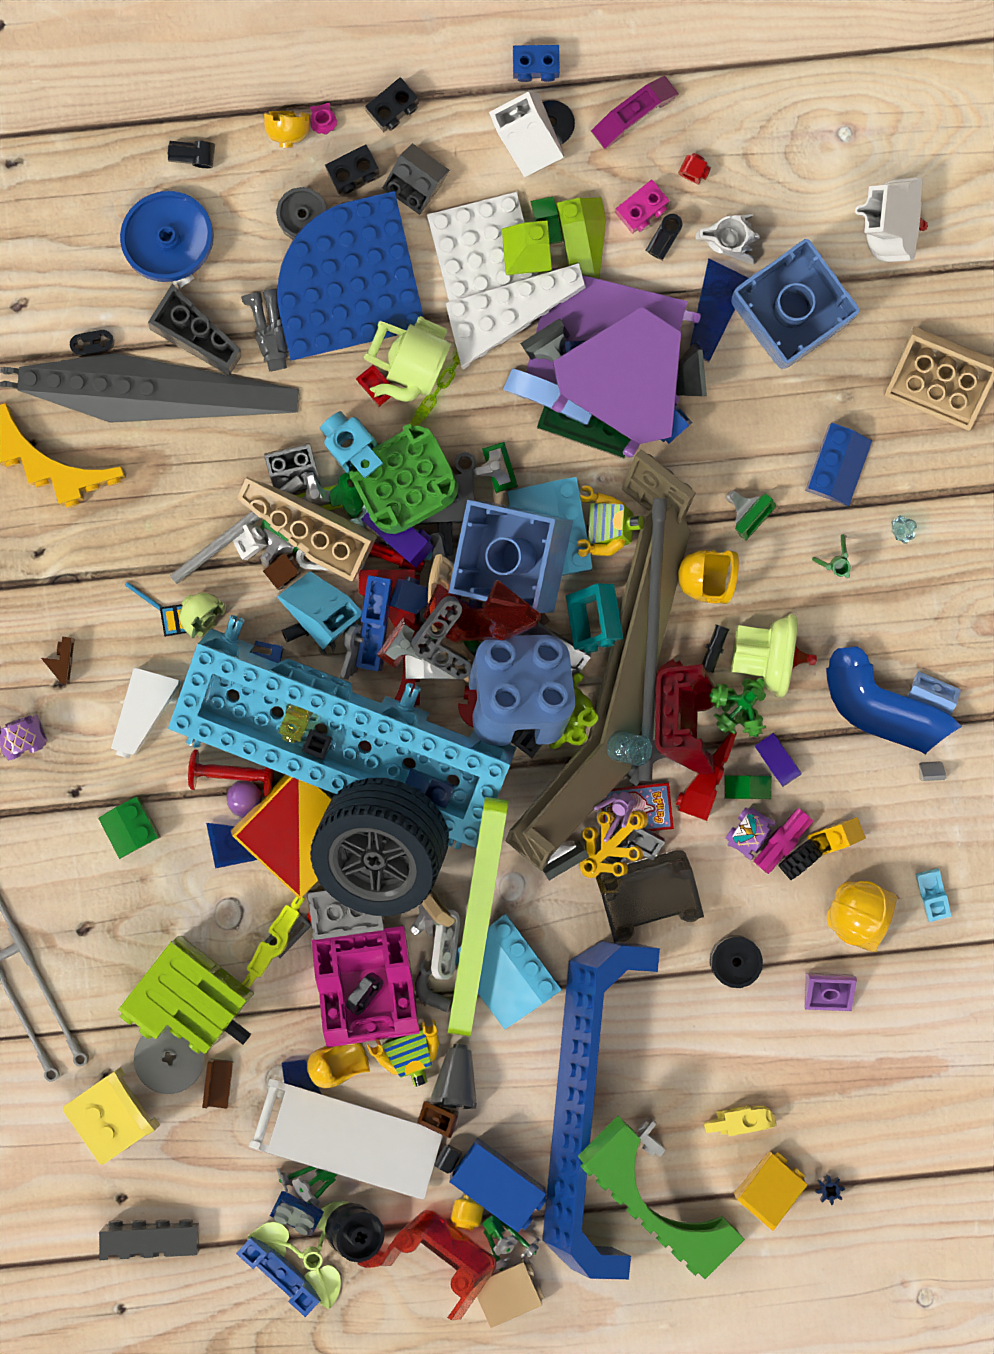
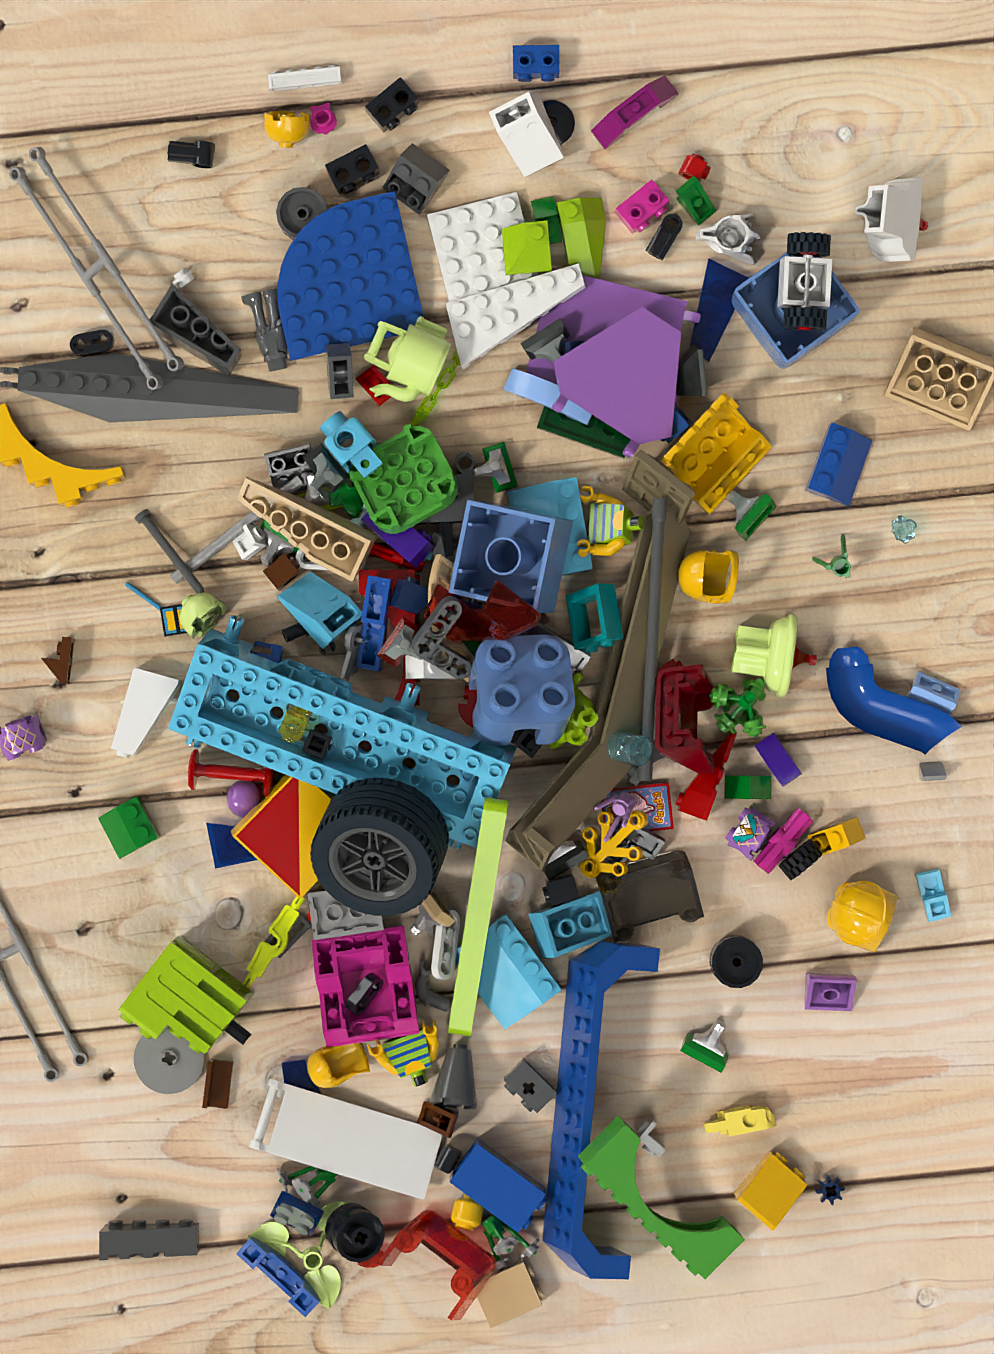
light yellow piece [63,1067,160,1165] -> none
blue dish [120,191,214,282] -> none
dark blue slope [405,768,455,809] -> none
black pin [702,624,730,673] -> none
none -> light grey bar [9,147,184,390]
none -> dark grey bar [135,509,204,594]
none -> white piece [268,65,342,92]
none -> piece [302,442,350,493]
none -> dark grey brick [326,343,354,399]
none -> dark grey brick [504,1058,557,1113]
none -> medium azure slope [528,891,613,958]
none -> black brick [542,874,579,906]
none -> yellow slope [660,392,772,515]
none -> green slope [676,176,716,225]
none -> piece [680,1017,729,1073]
none -> brick [778,232,832,331]

